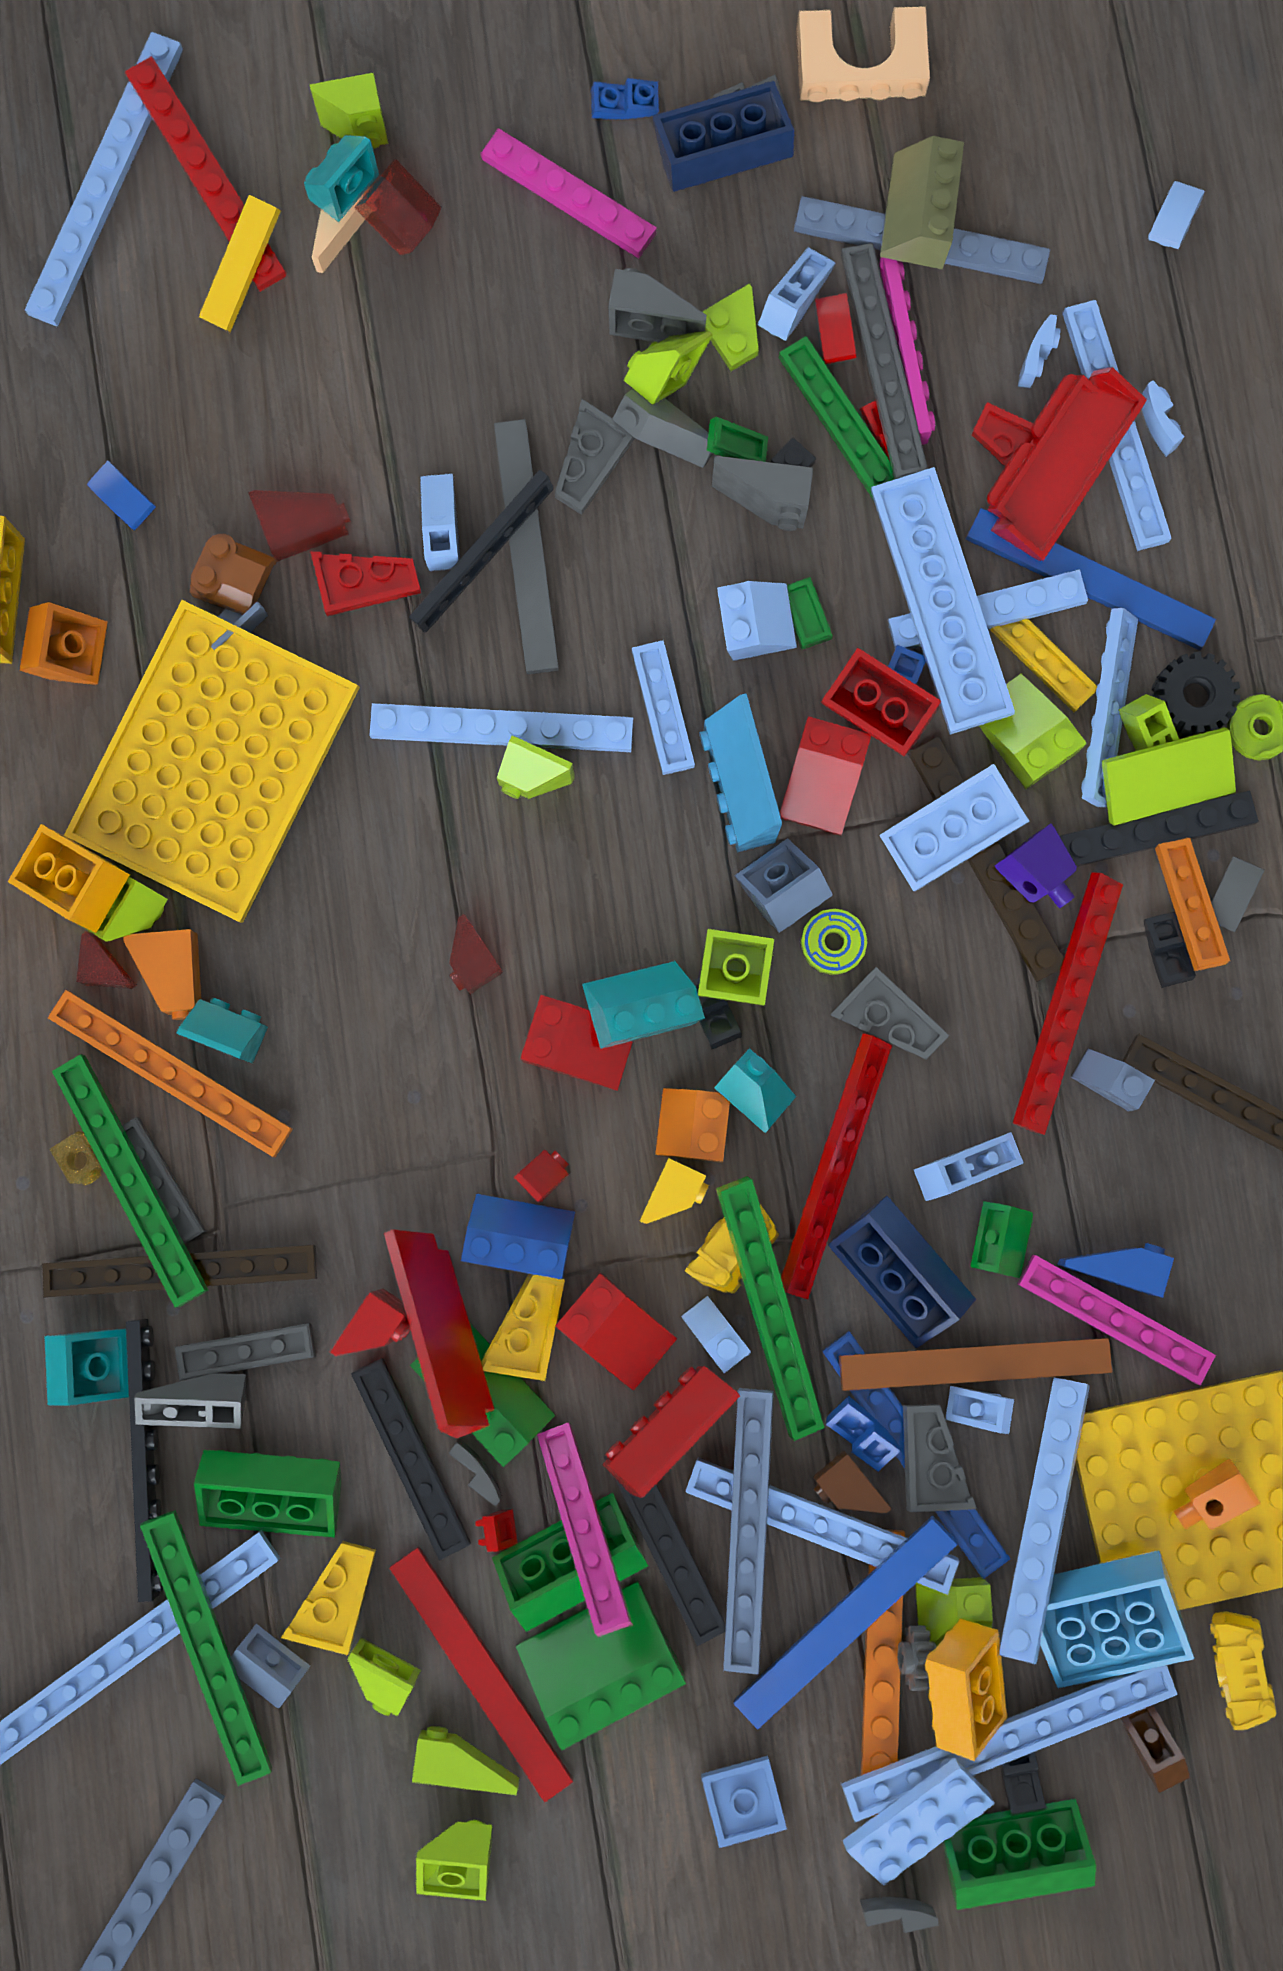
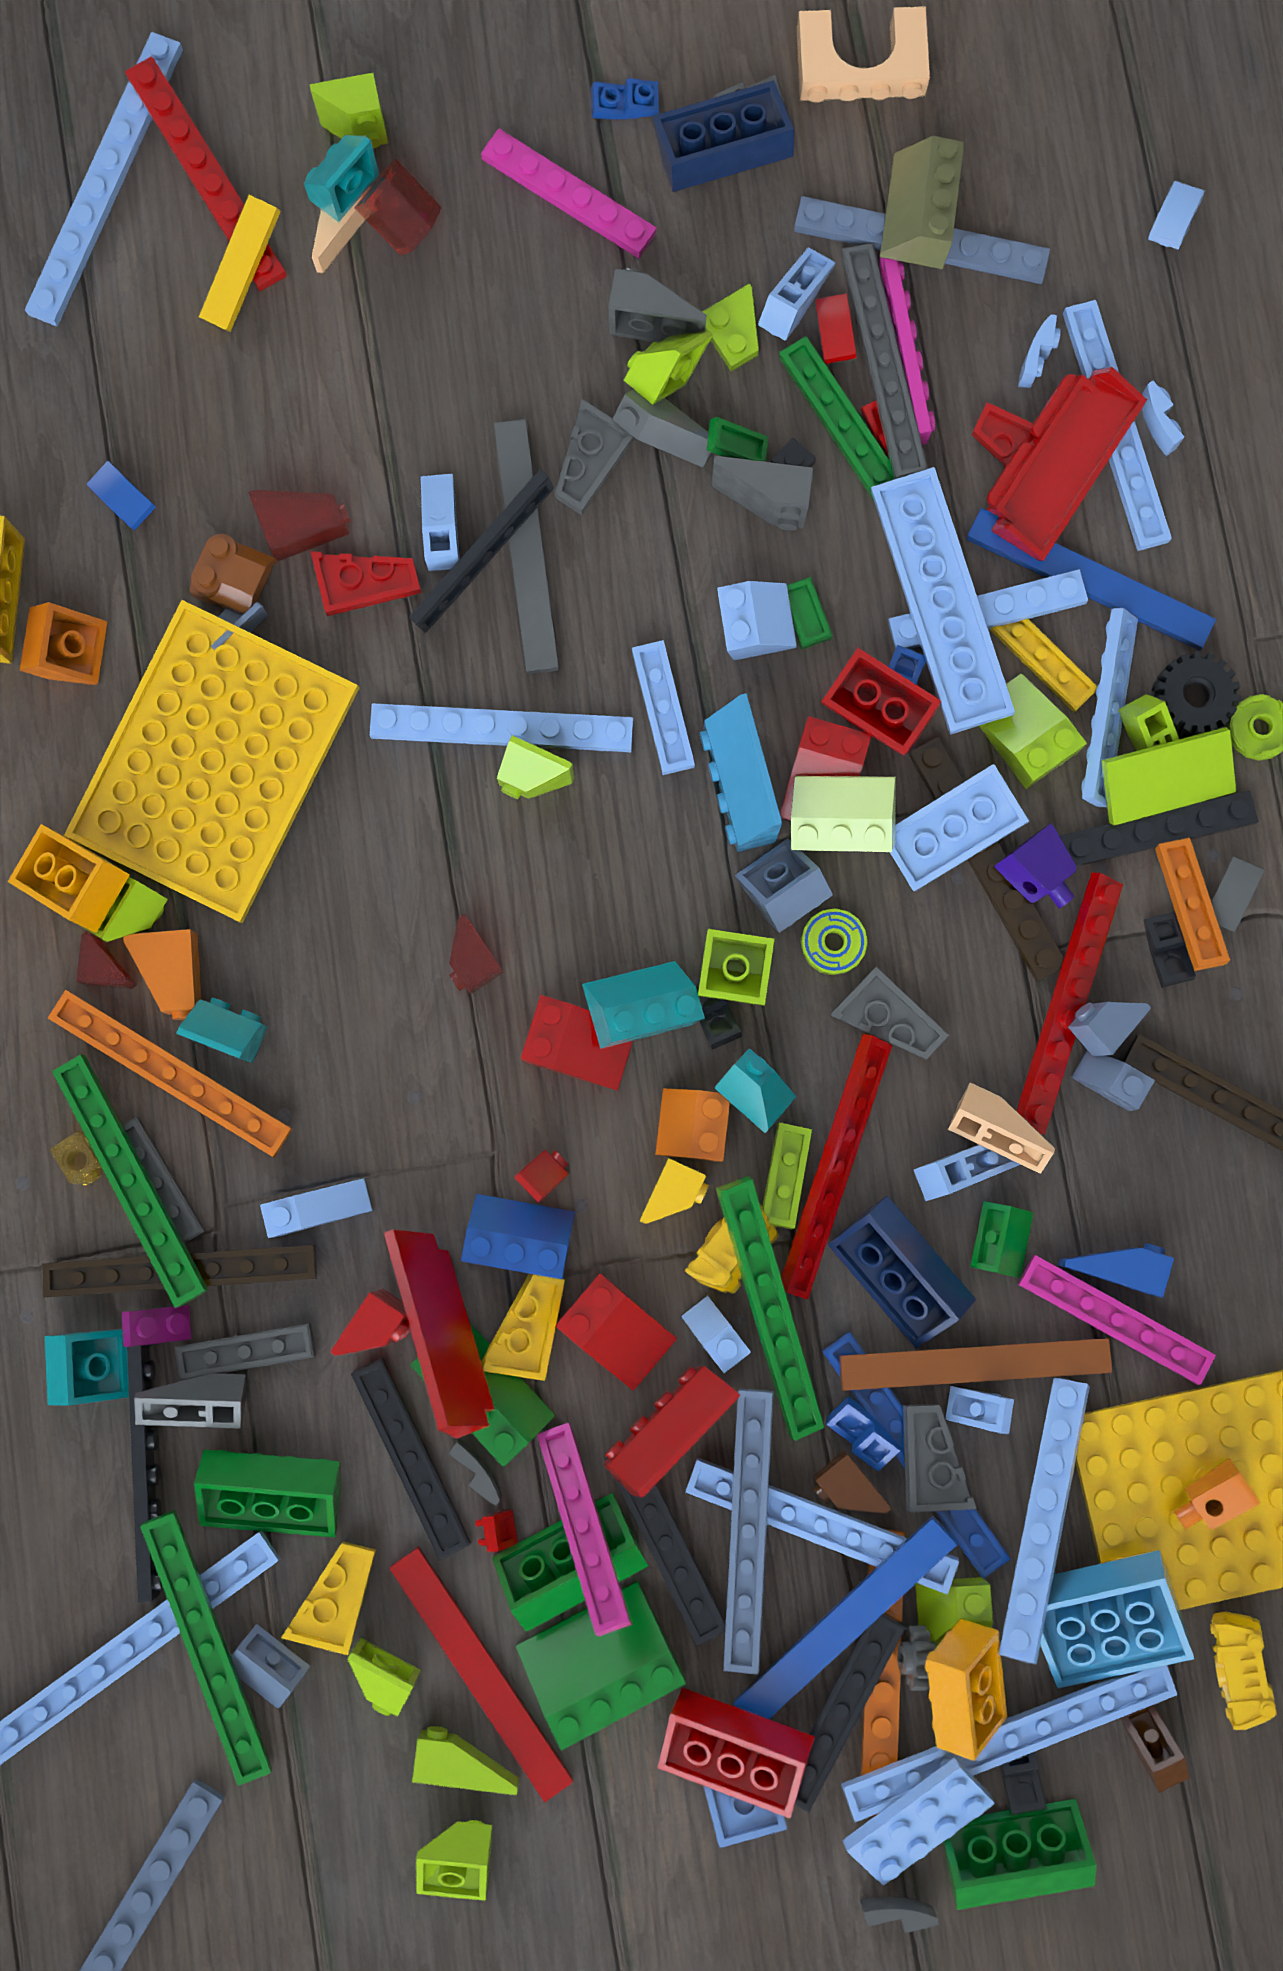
none -> magenta plate [122,1305,191,1347]
none -> light blue slope [260,1178,373,1238]
none -> red slope [657,1687,815,1818]
none -> lime plate [762,1123,812,1230]
none -> yellowish green slope [791,776,896,852]
none -> black tile [795,1612,907,1813]
none -> light nougat slope [948,1082,1055,1174]
none -> sand blue slope [1068,1002,1151,1056]

